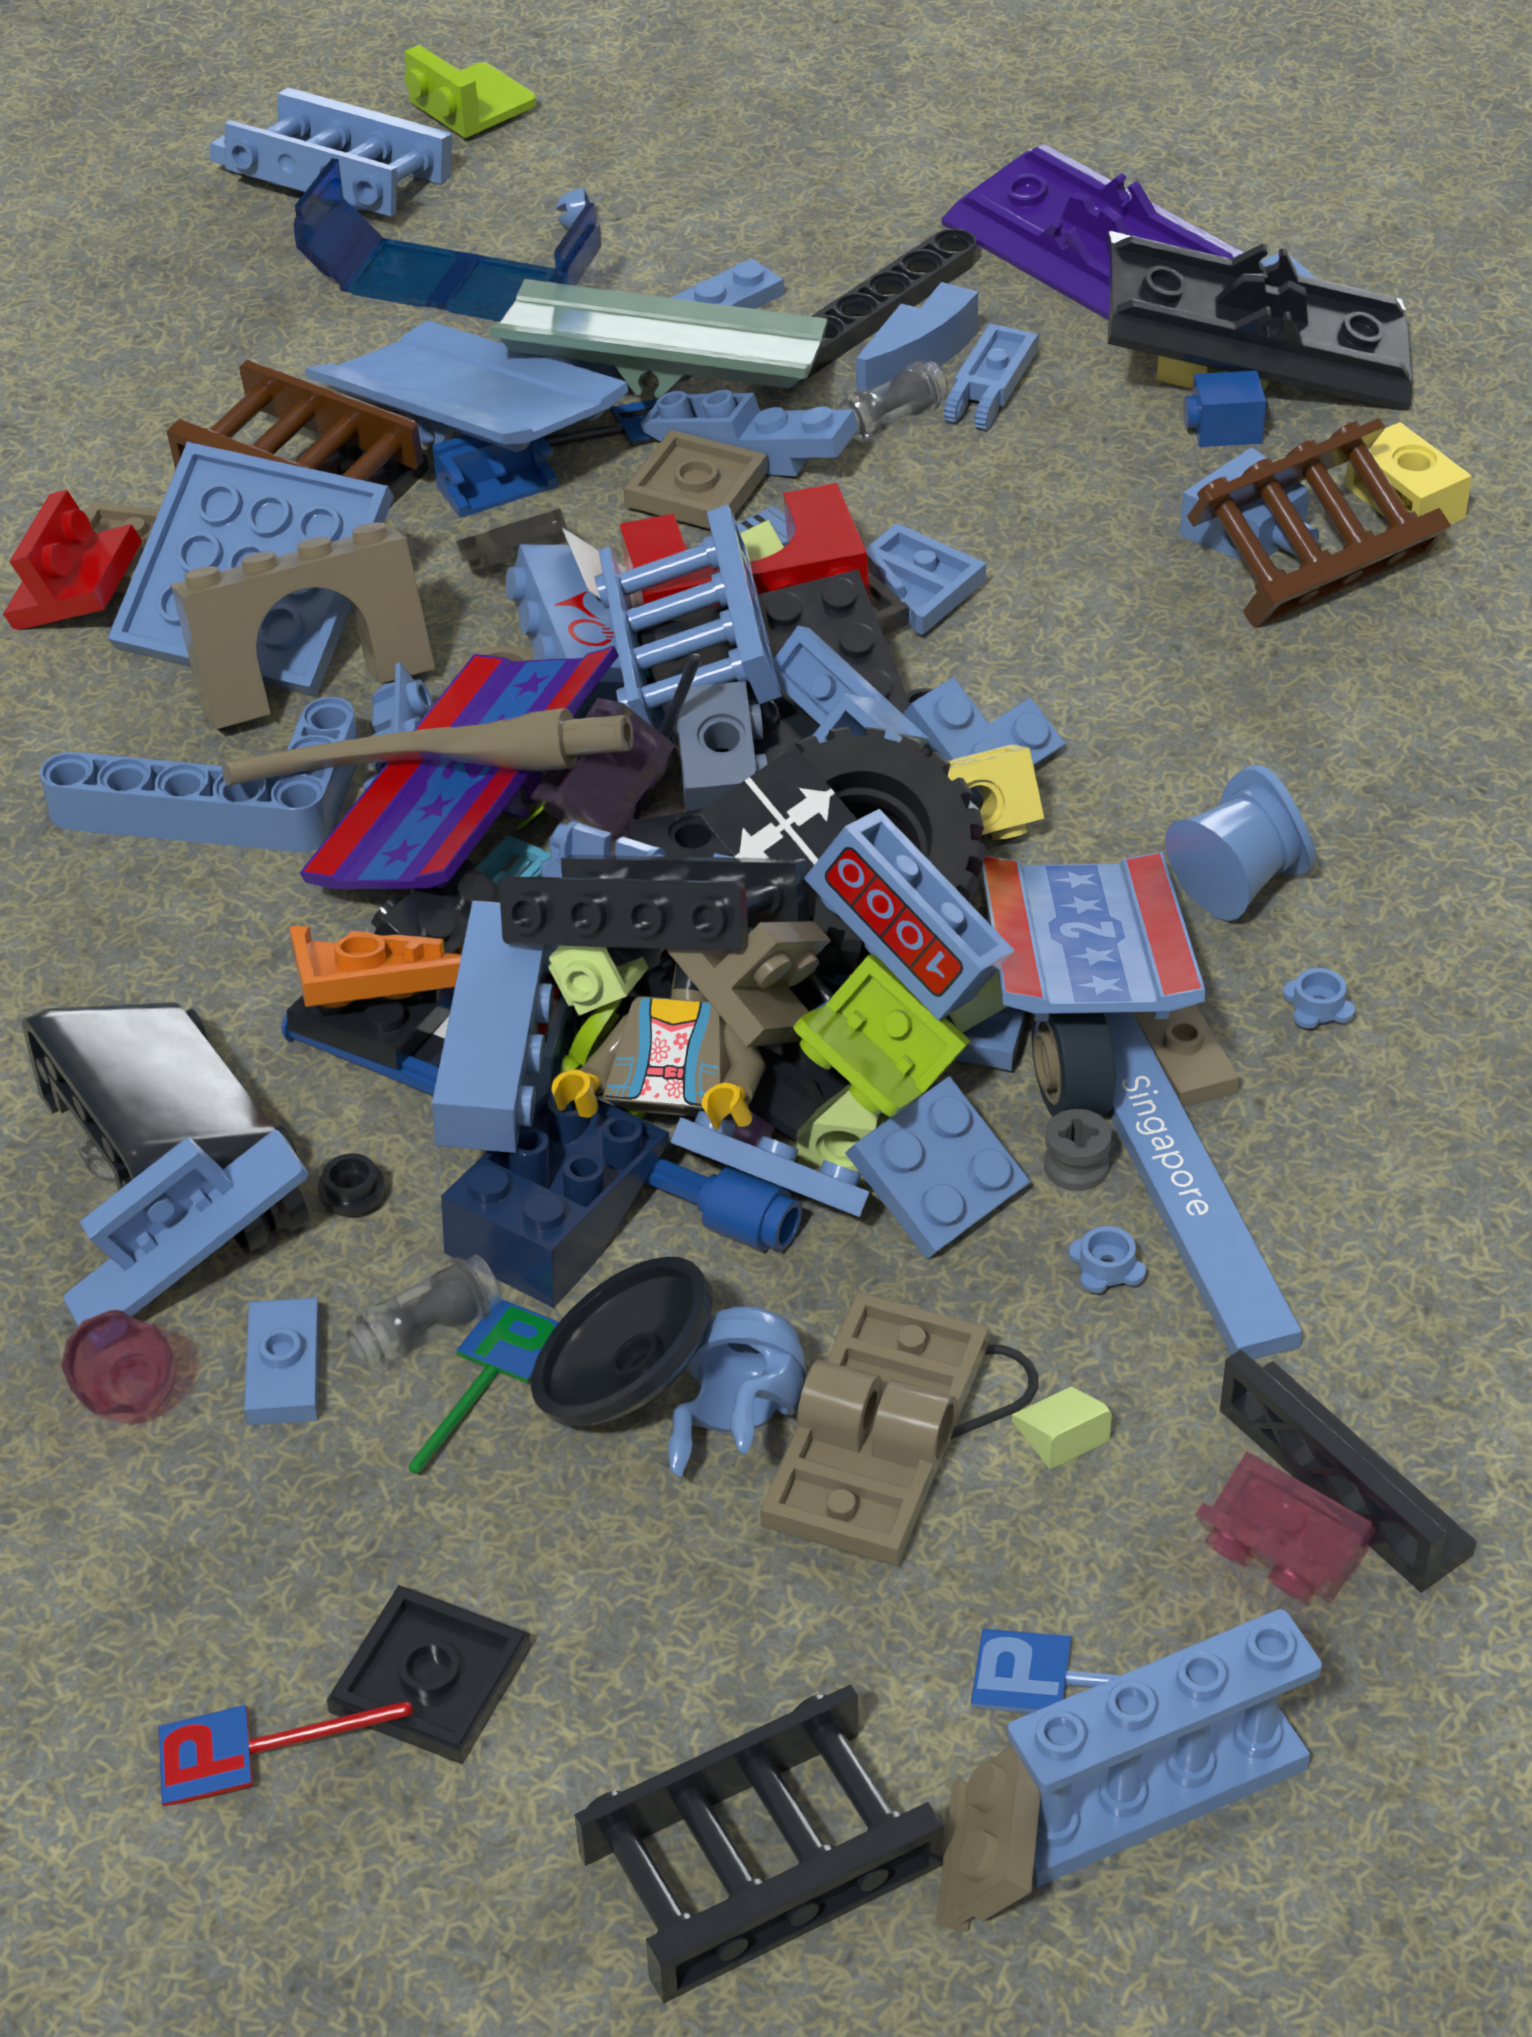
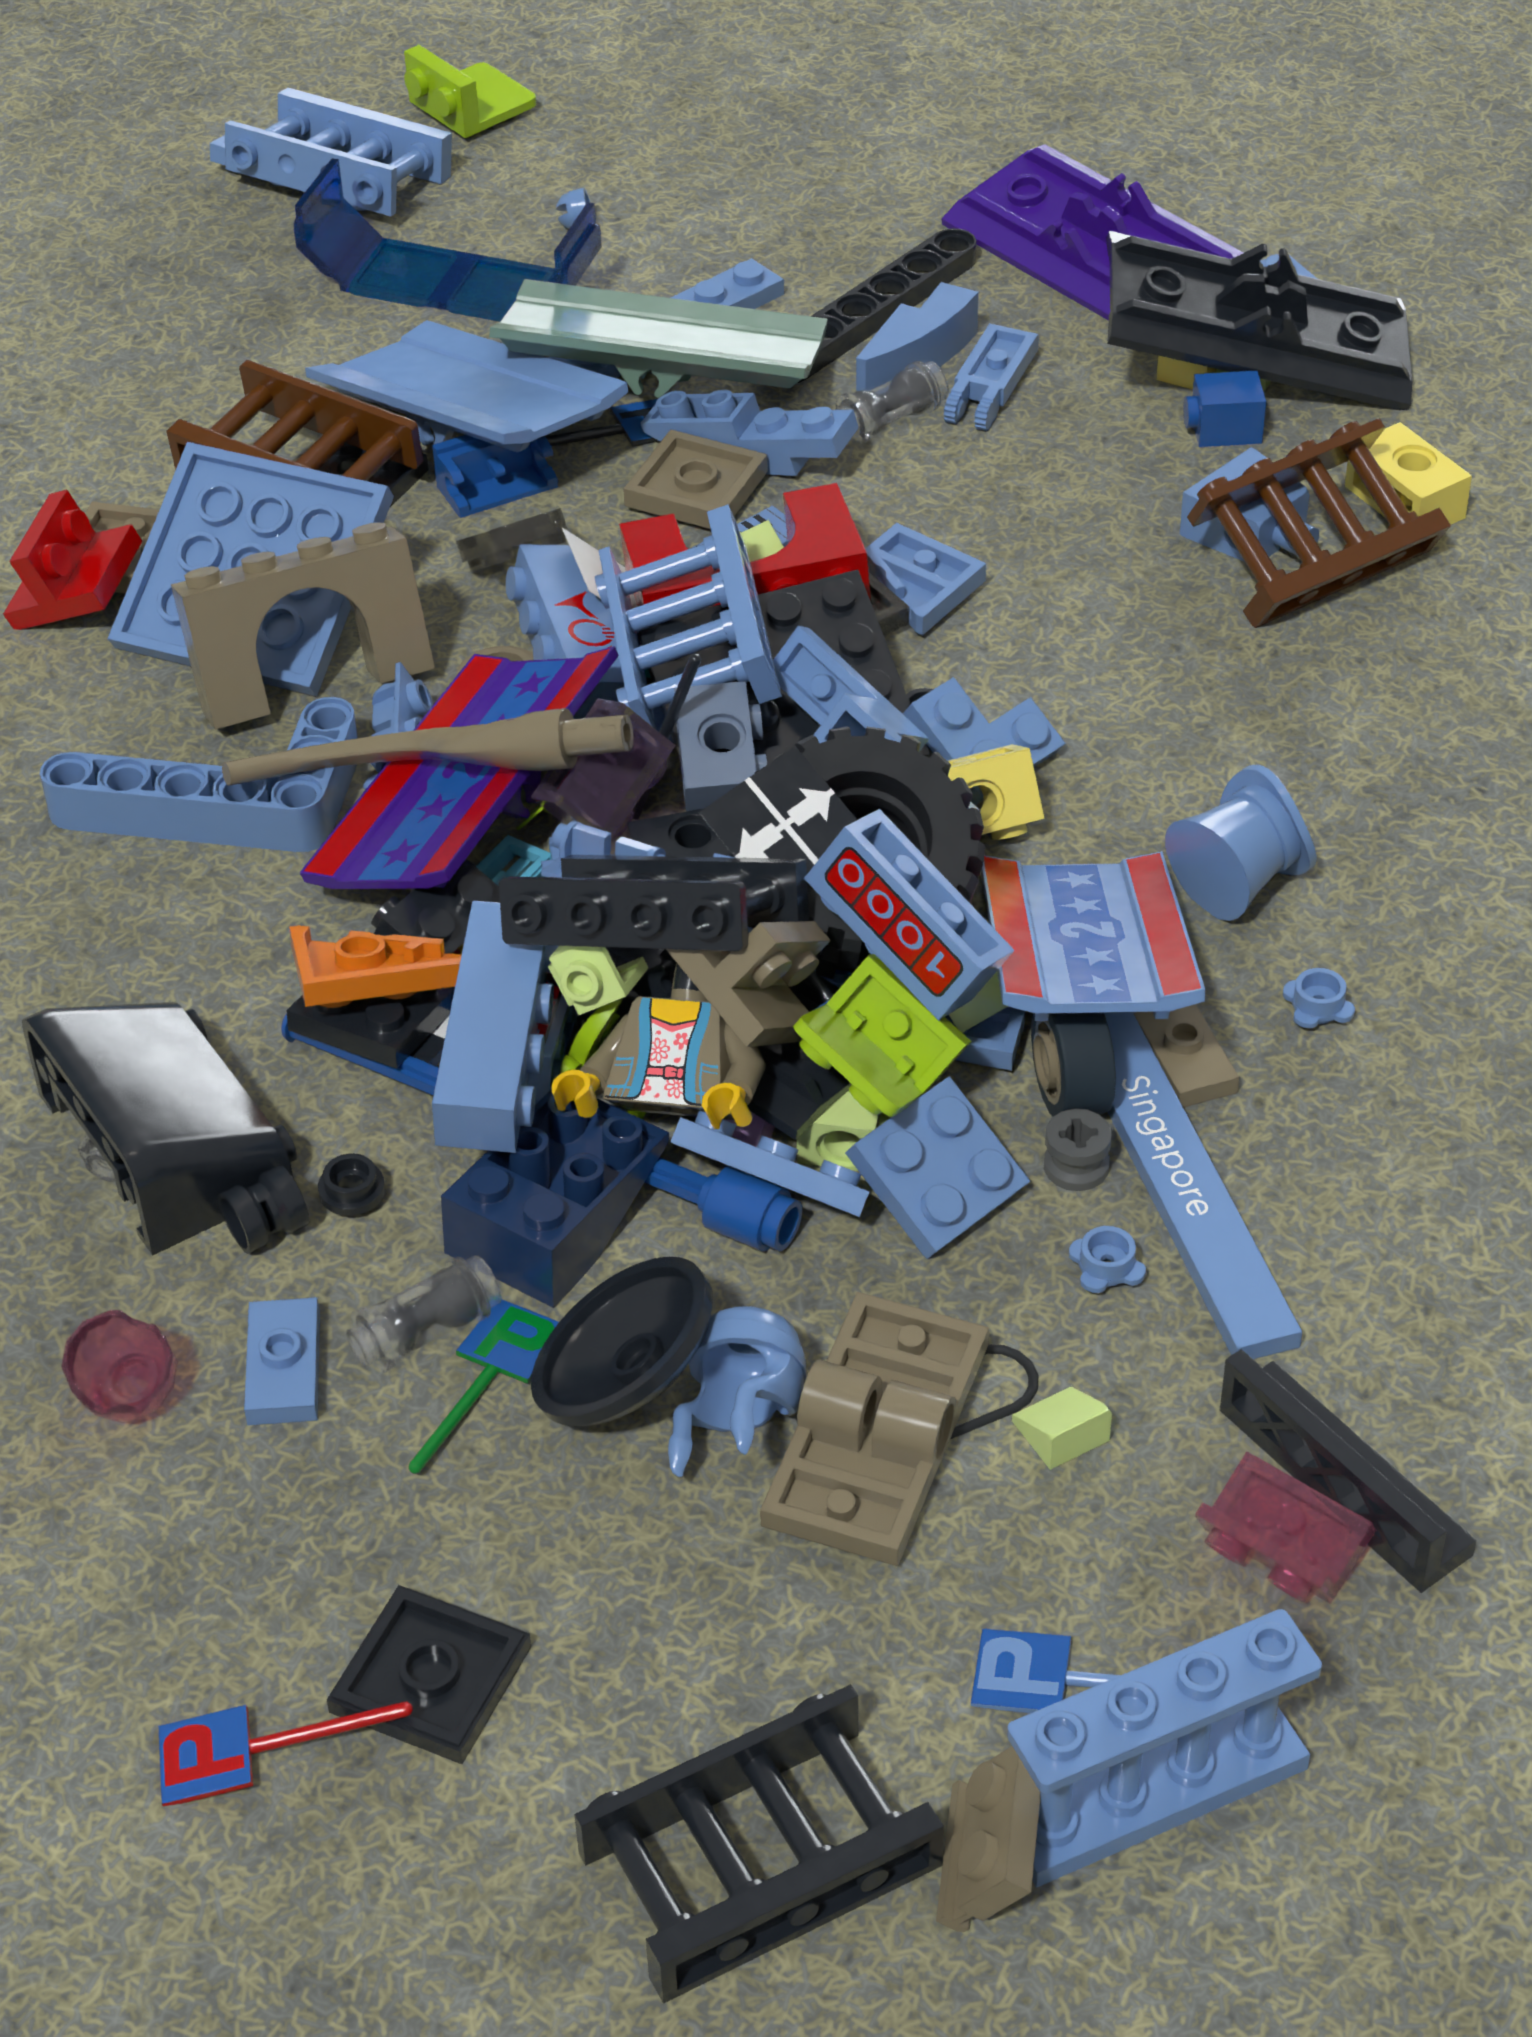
medium blue bracket [64,1130,308,1344] -> none

